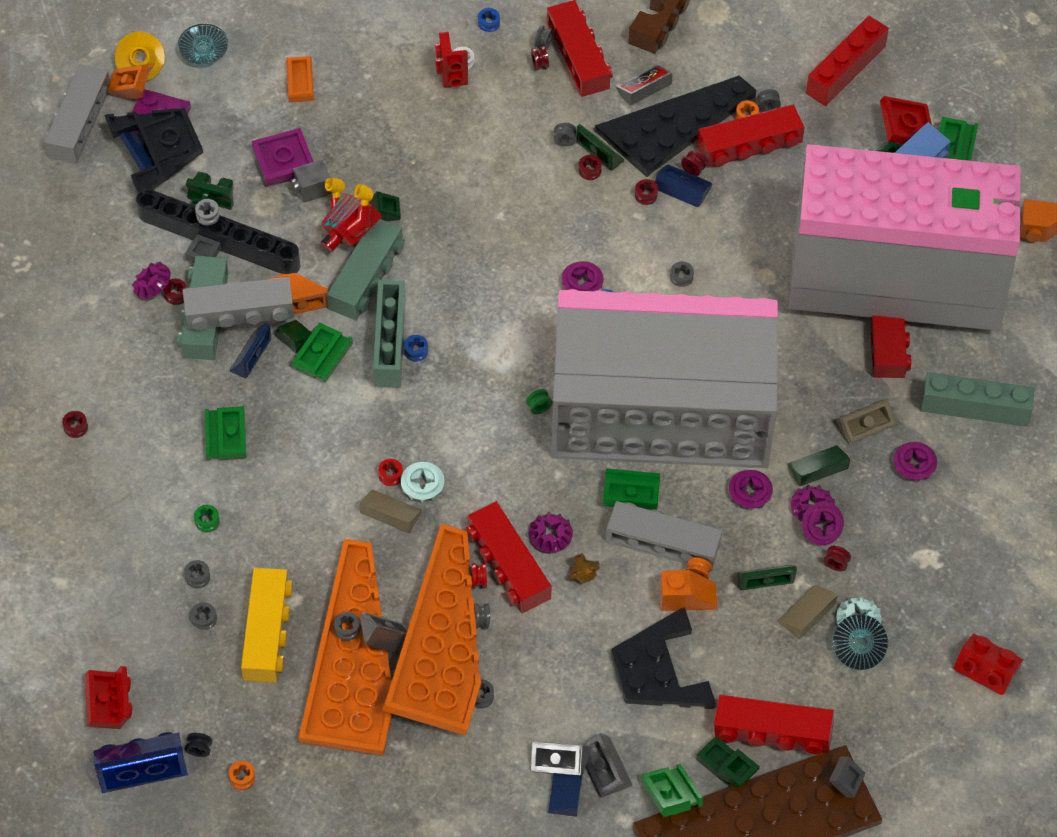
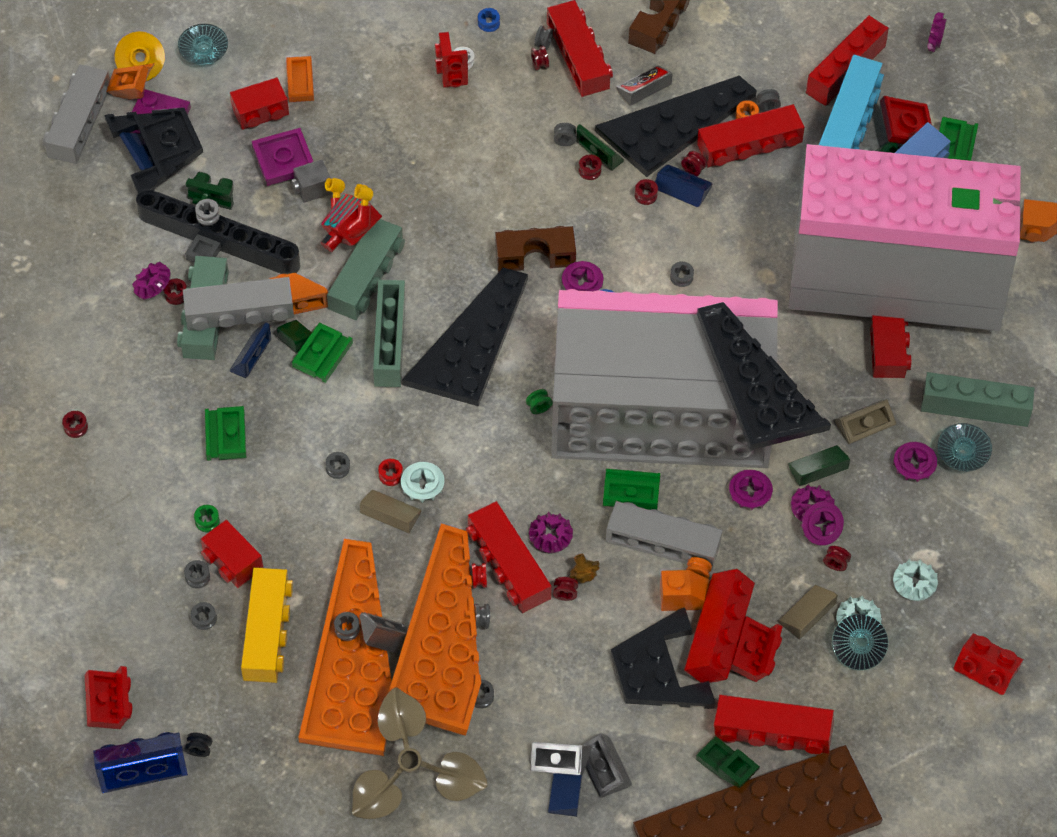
orange bush [229,761,255,790] -> none
dark green slope [369,191,401,221] -> none
blue bush [404,335,428,362] -> none
green plate [641,764,703,817] -> none
dark green slope [737,565,797,590] -> none
dark grey plate [829,756,866,798] -> none
none -> red brick [201,519,263,588]
none -> red brick [230,77,289,130]
none -> dark grey bush [325,452,350,479]
none -> dark tan plant [352,687,488,819]
none -> black wing [402,267,528,406]
none -> reddish brown arch [495,226,576,272]
none -> dark red bush [553,577,579,601]
none -> red brick [684,569,755,683]
none -> black wing [697,302,831,451]
none -> red bracket [730,616,783,682]
none -> medium azure brick [819,54,885,149]
none -> light aqua gear [893,559,938,601]
none -> magenta gear [927,12,947,52]
none -> clear light blue dish [937,423,992,472]

